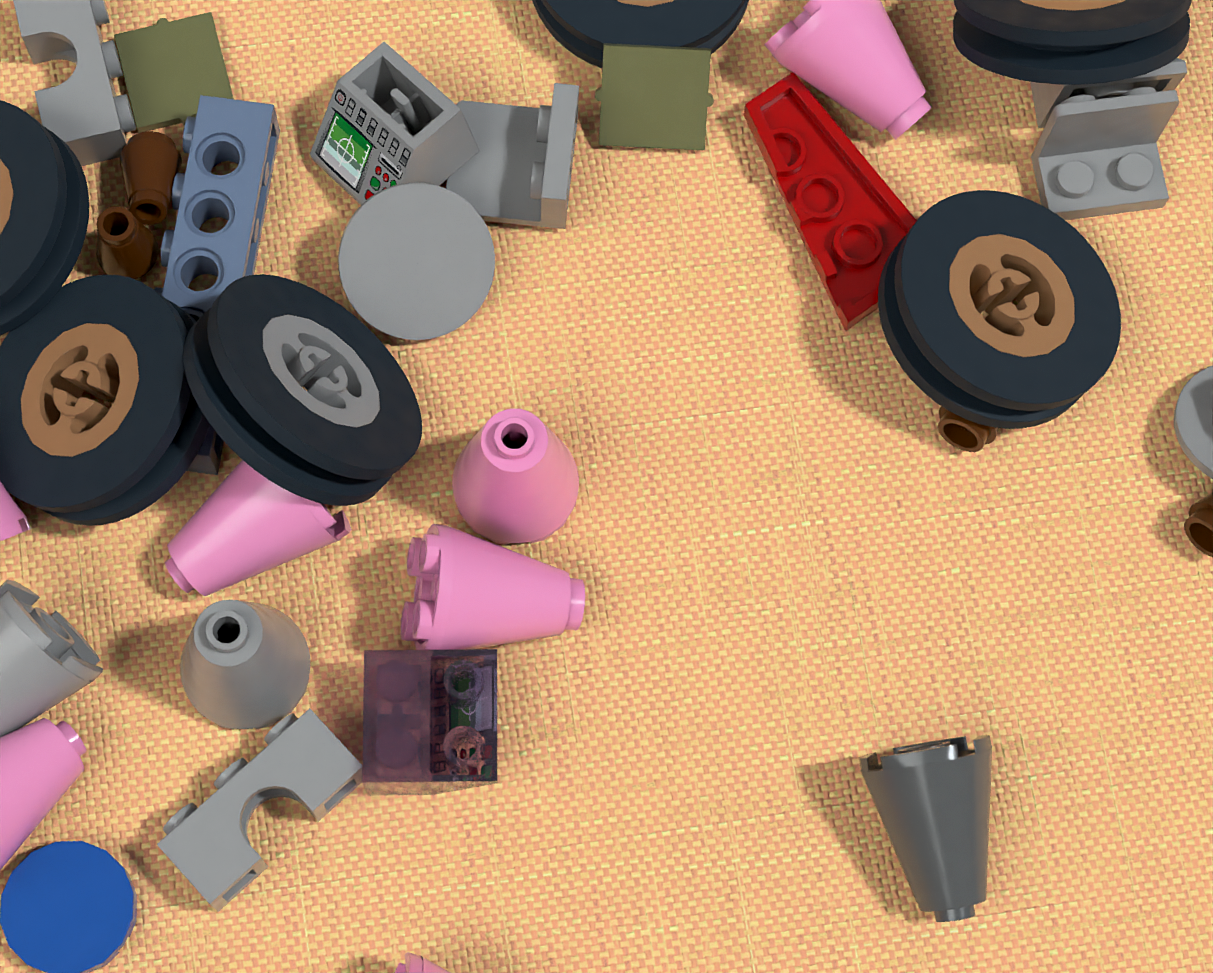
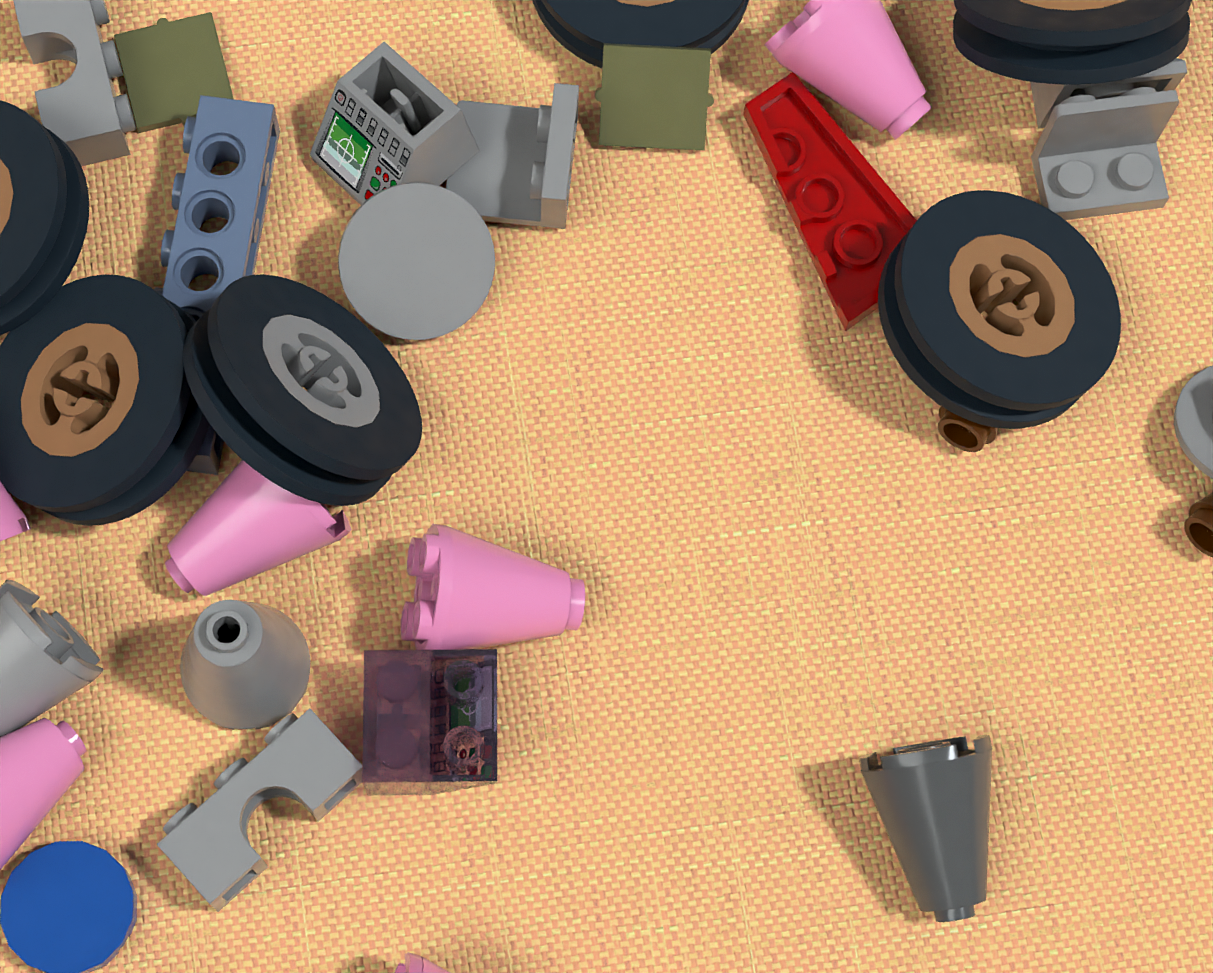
reddish brown cone [96,206,159,279] -> none
reddish brown cone [120,131,182,225] -> none
bright pink cone [452,409,579,545] -> none

